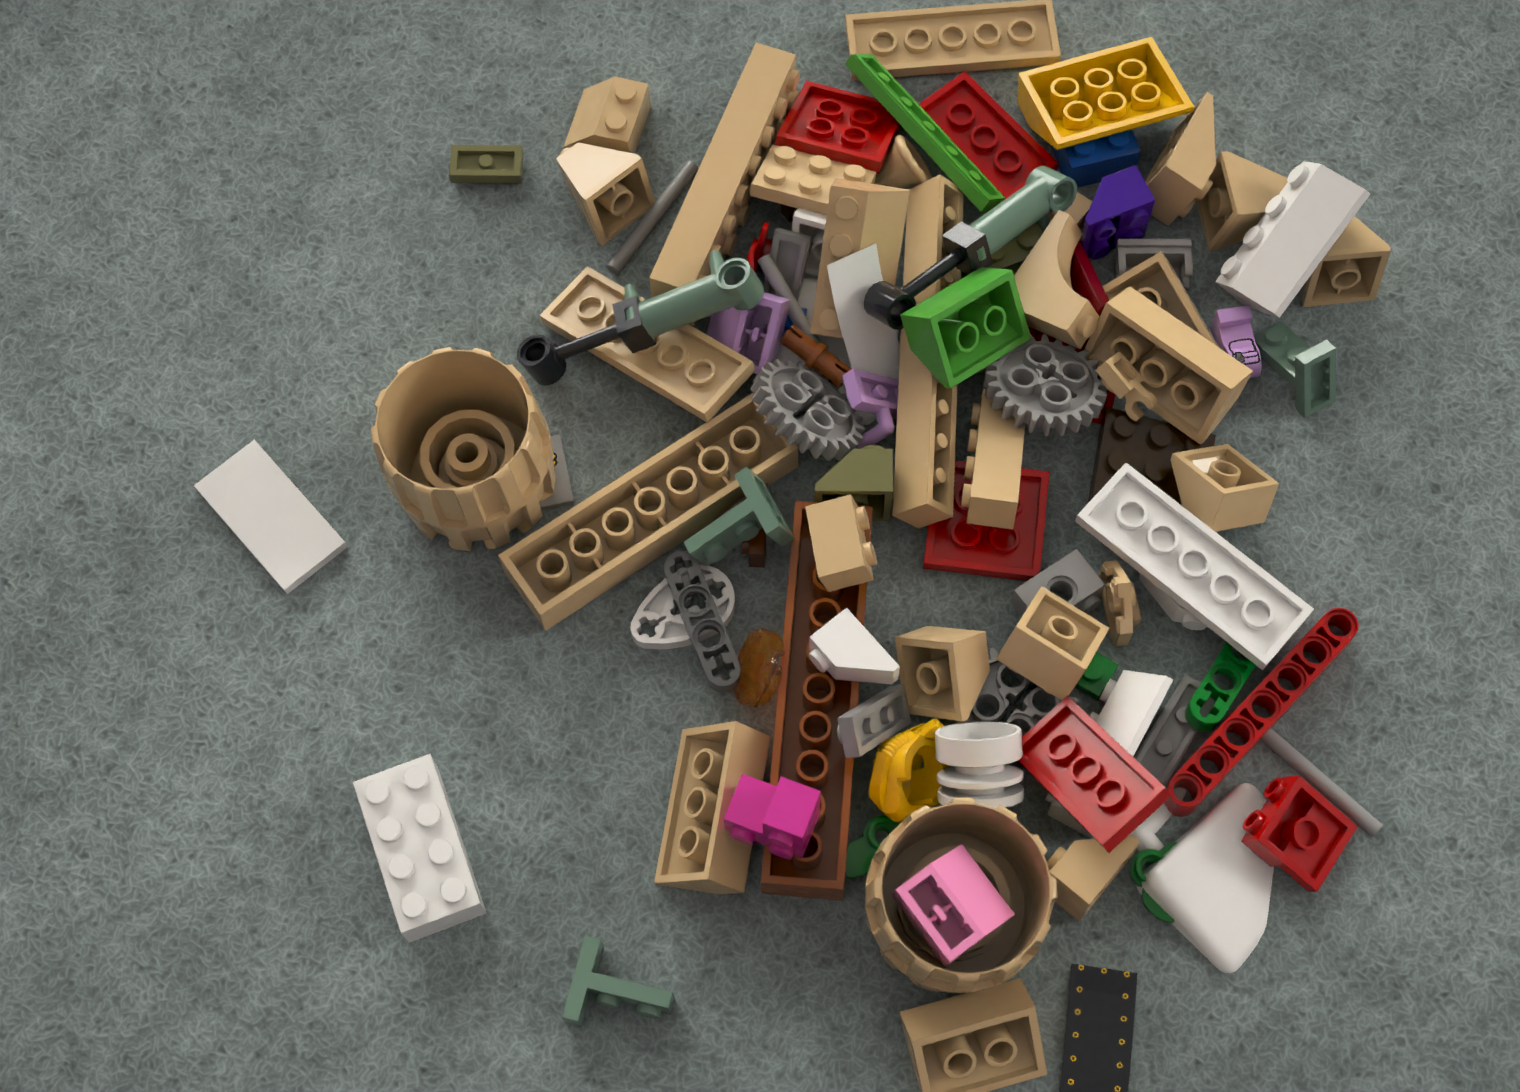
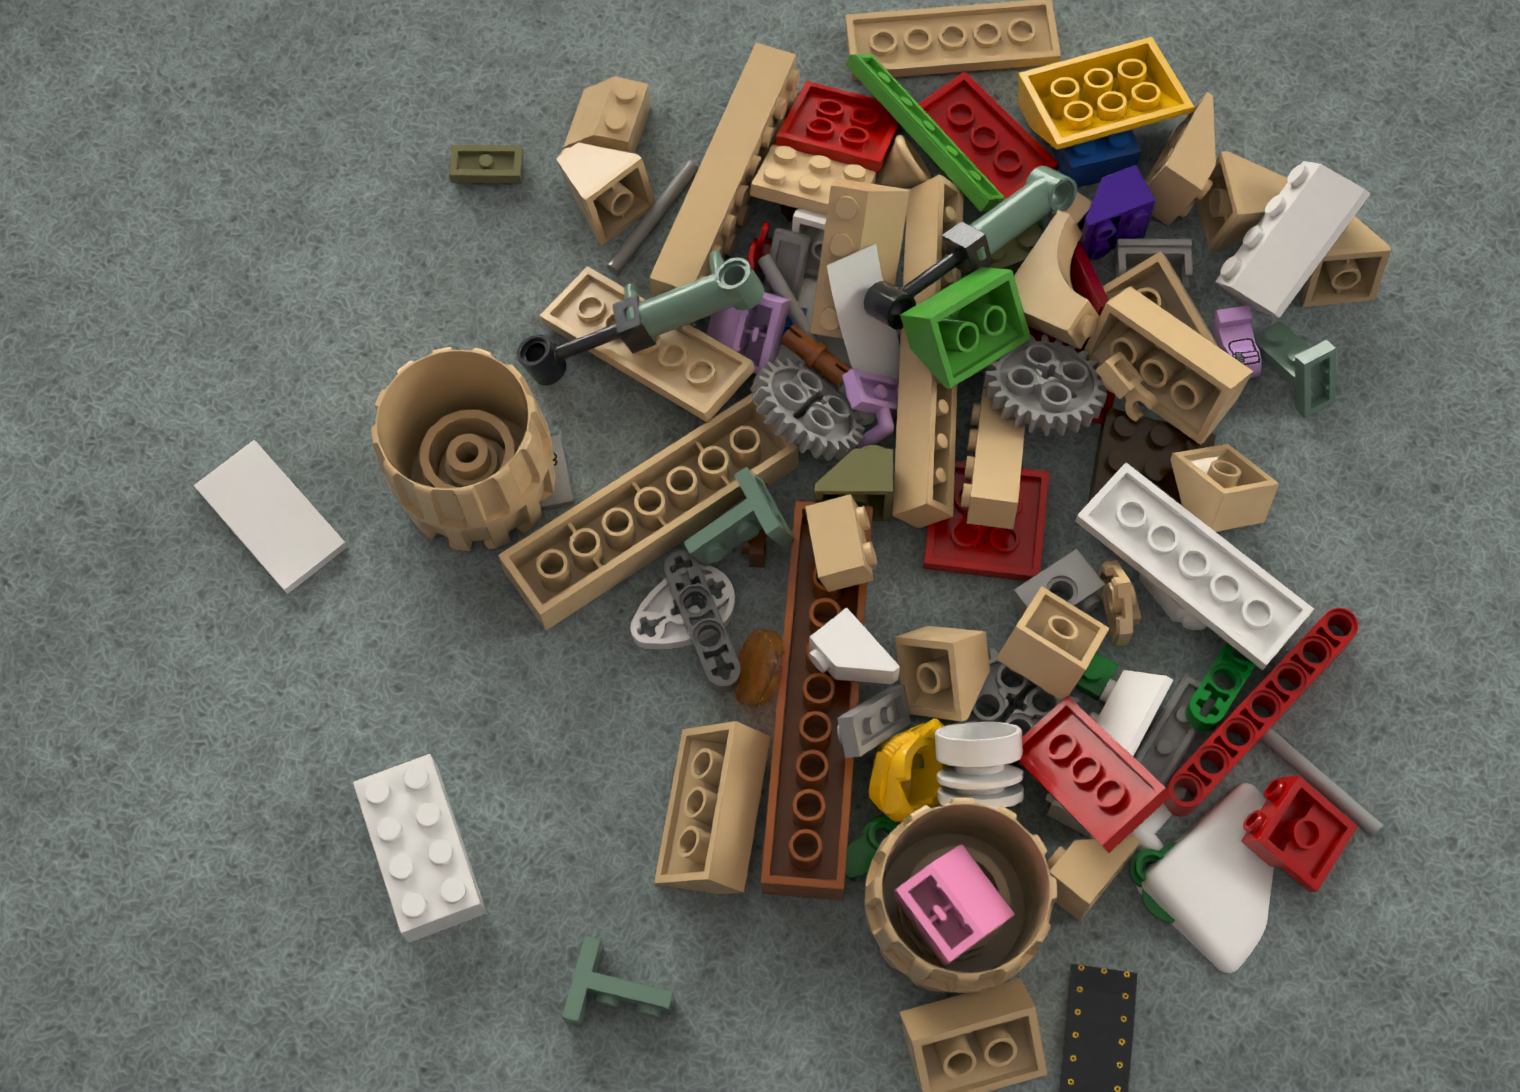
dark pink brick [724,774,821,859] -> none

